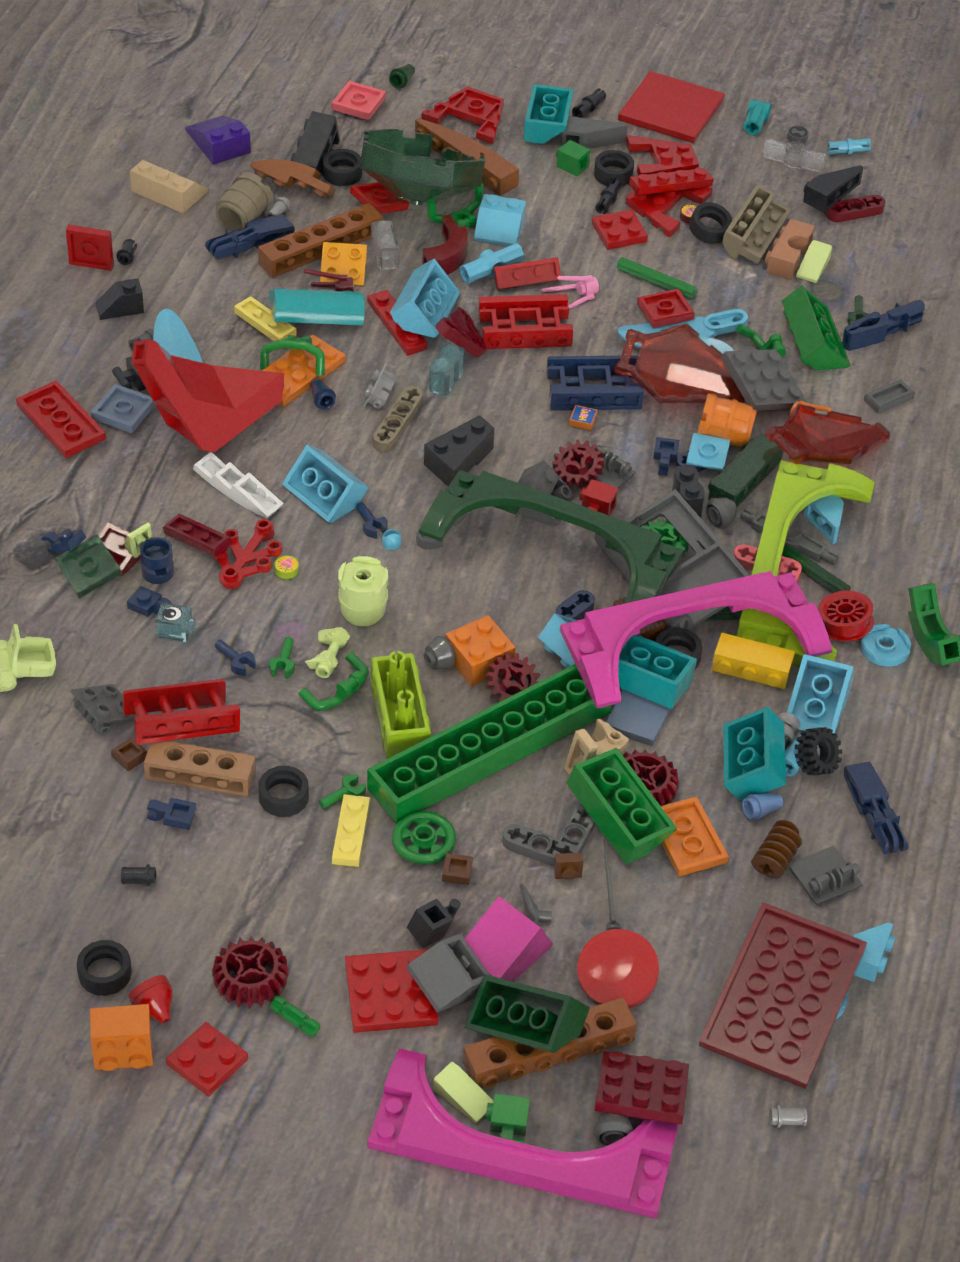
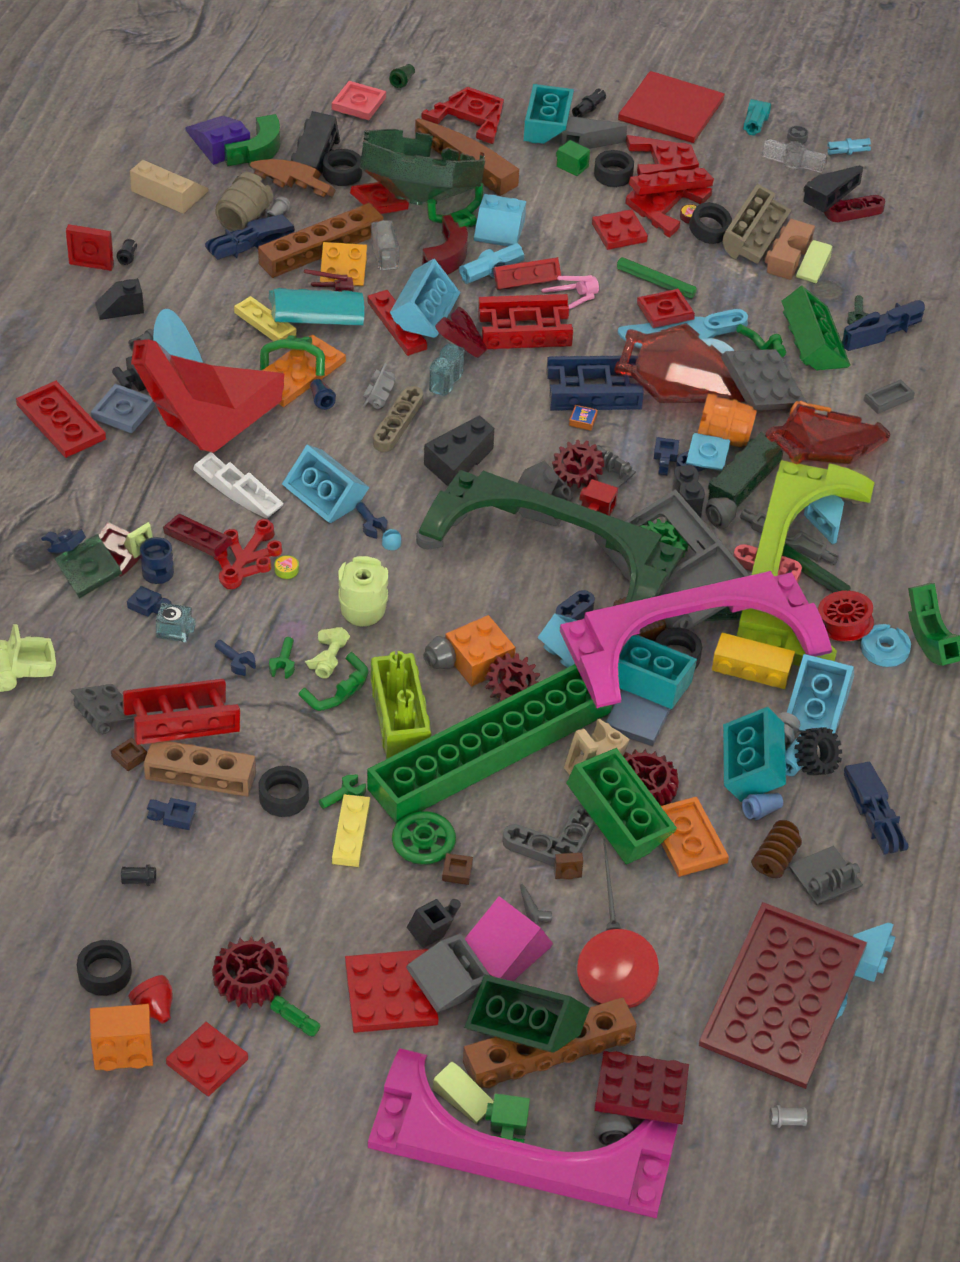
black pin [595,179,622,214] -> none
none -> green arch [224,114,280,168]

